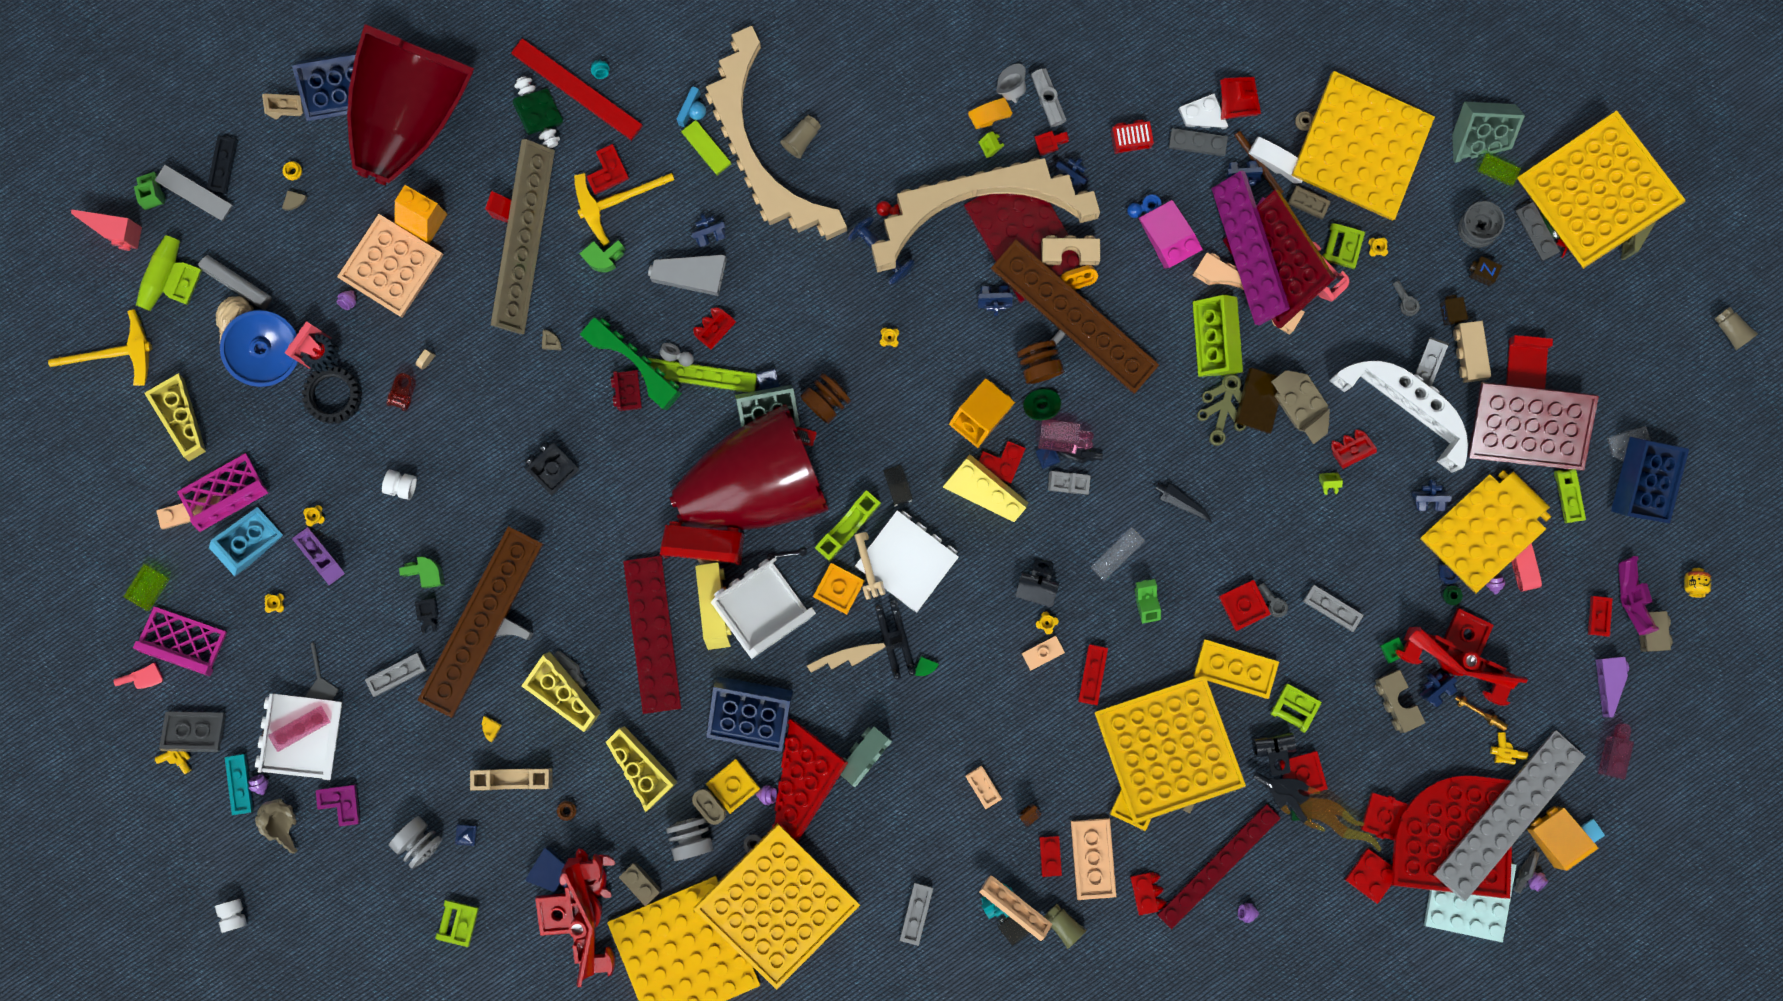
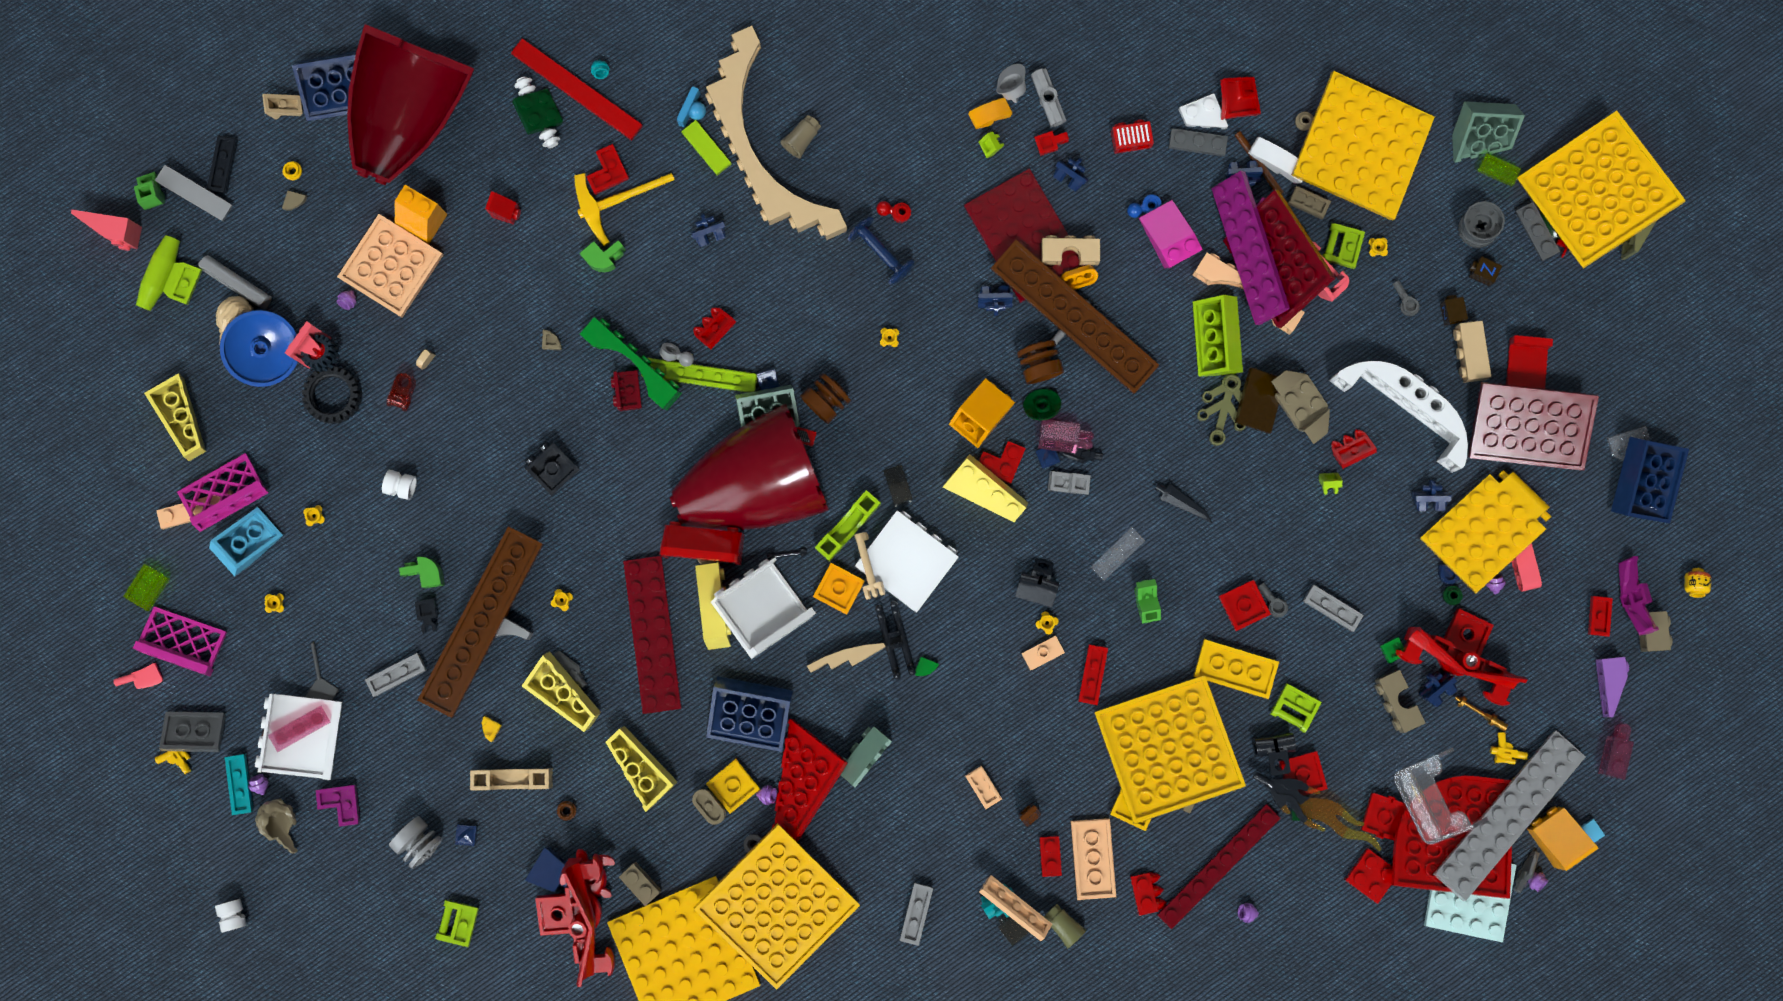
yellow piece [48,310,153,385] -> none
medium lavender slope [292,527,345,585] -> none
dark tan plate [491,139,555,334] -> none
light grey slope [648,255,727,296] -> none
light grey wheel [666,818,714,861] -> none
tan arch [872,158,1100,272] -> none
light grey plate [1415,337,1449,394] -> none
lime plate [1554,469,1586,524] -> none
dark tan plant [1714,307,1758,350] -> none
none -> yellow plate [551,589,573,611]
none -> clear windscreen [1394,747,1488,844]

